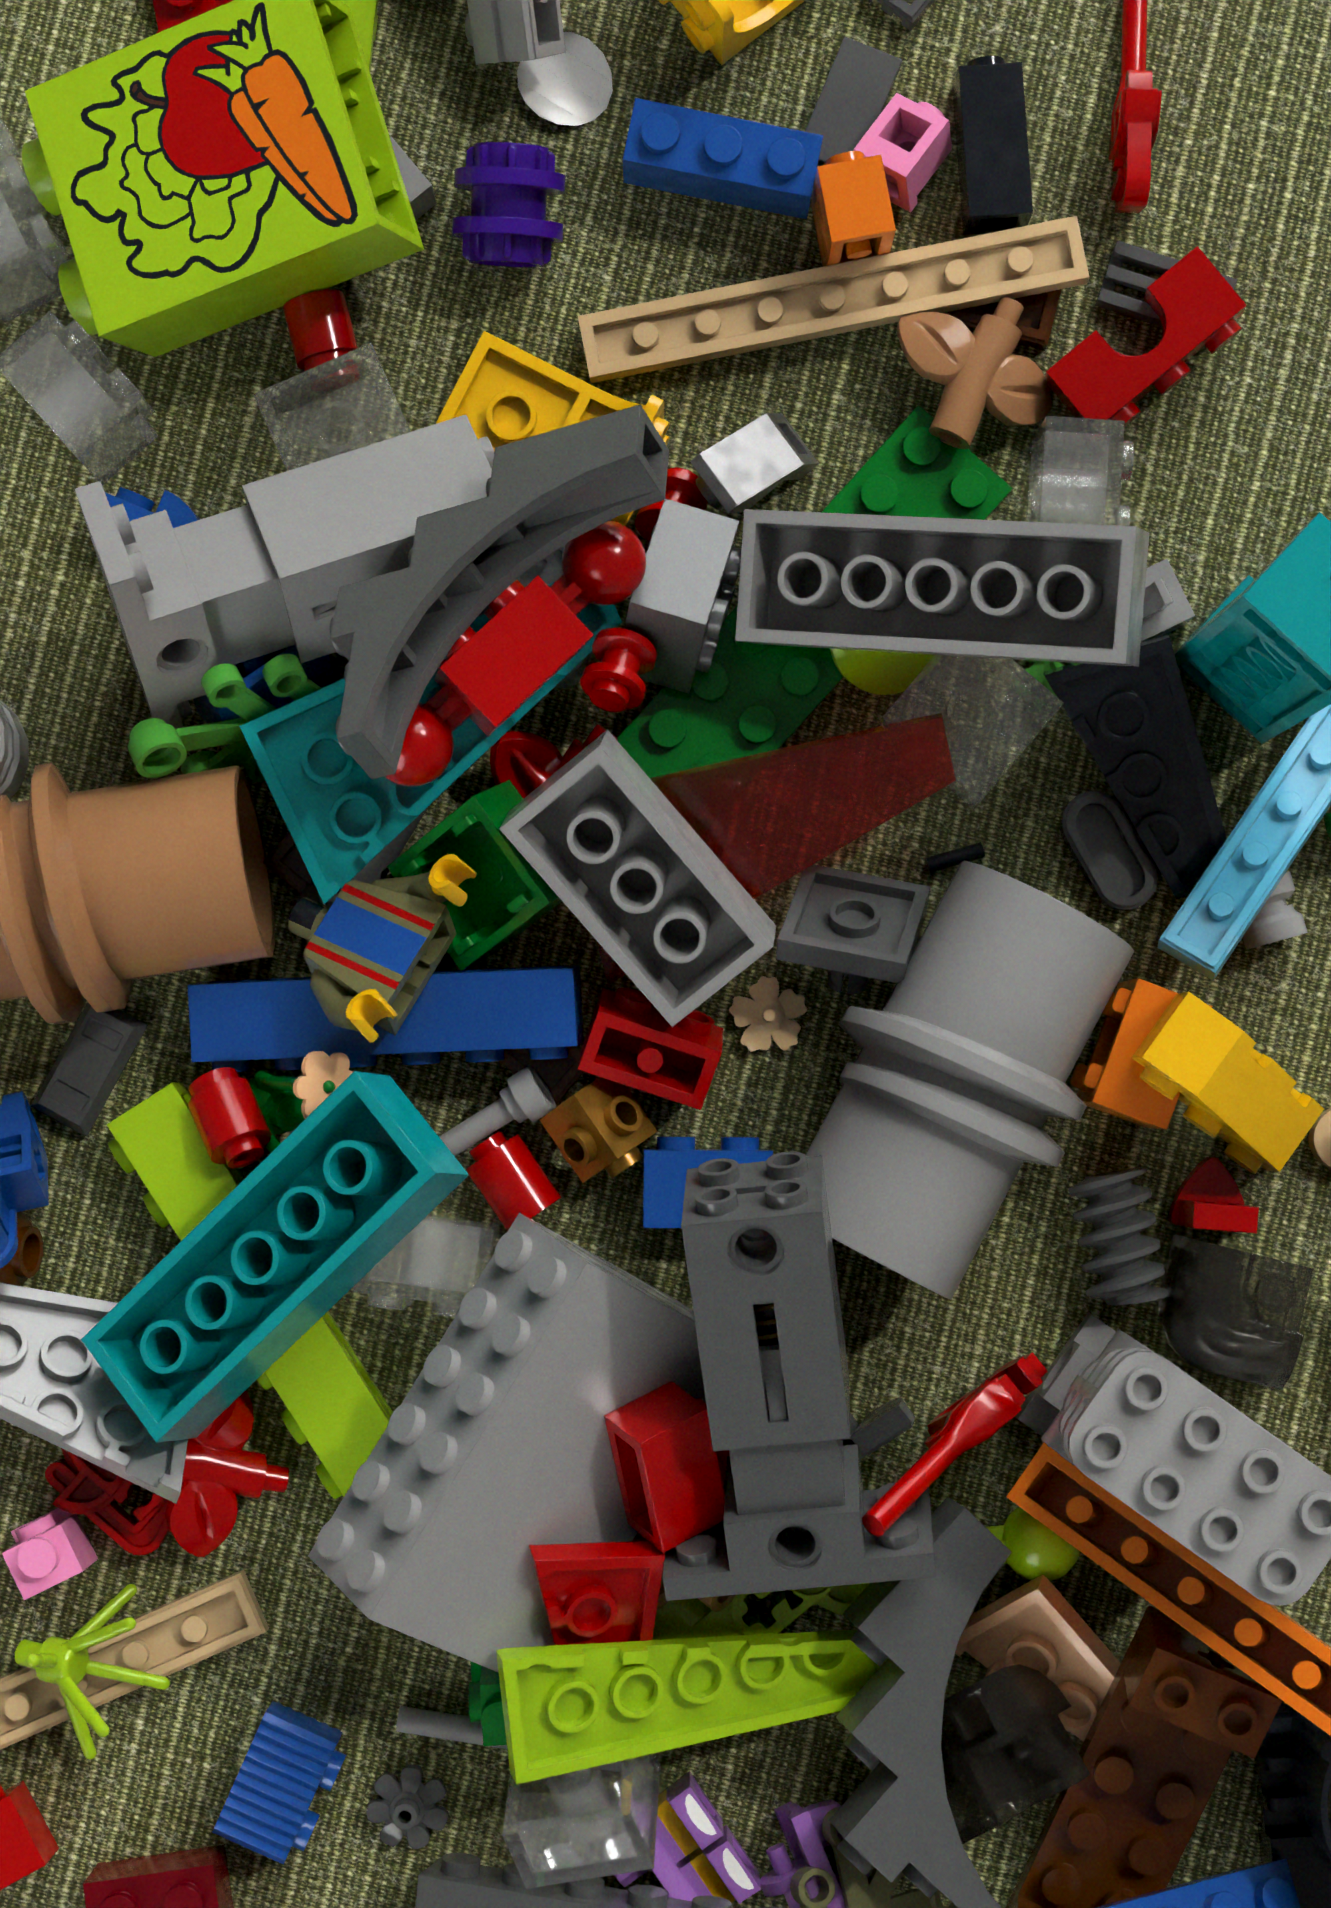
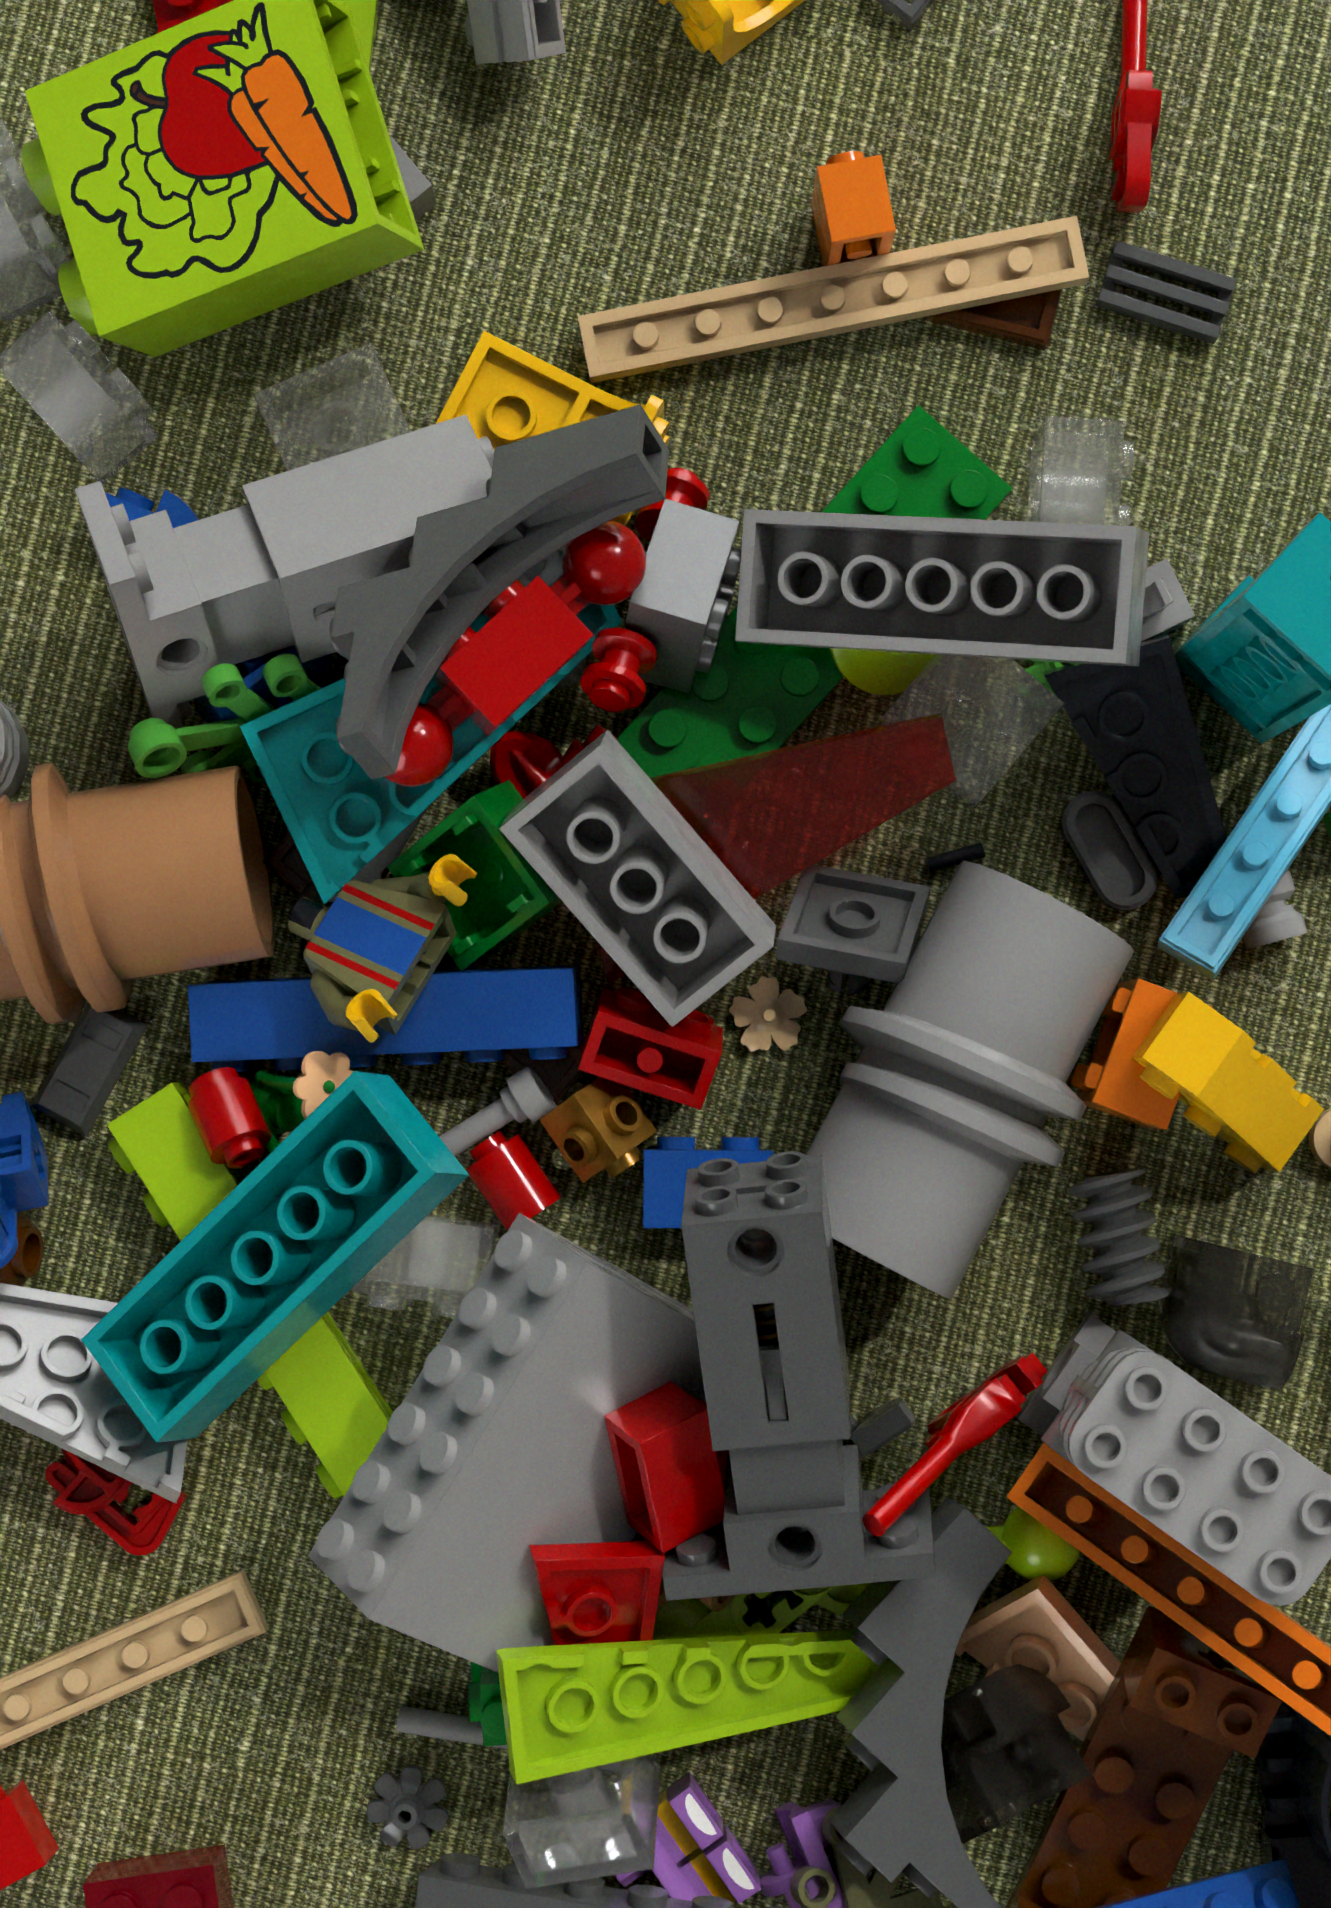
bright pink brick [2,1508,98,1600] -> none
lime plant [15,1584,170,1760] -> none
red plant [165,1390,289,1557] -> none
blue brick [212,1701,346,1865] -> none
red brick [283,287,359,383] -> none
dark purple piece [452,142,566,268] -> none
white sticker [517,32,613,126] -> none
blue brick [623,98,823,219] -> none
slope [690,413,819,514] -> none
dark grey tile [805,36,902,166] -> none
bright pink brick [853,93,952,213] -> none
medium nougat plant [897,297,1052,449] -> none
black brick [952,56,1033,235] -> none
red arch [1045,246,1246,439] -> none
red tile [1168,1157,1259,1233] -> none

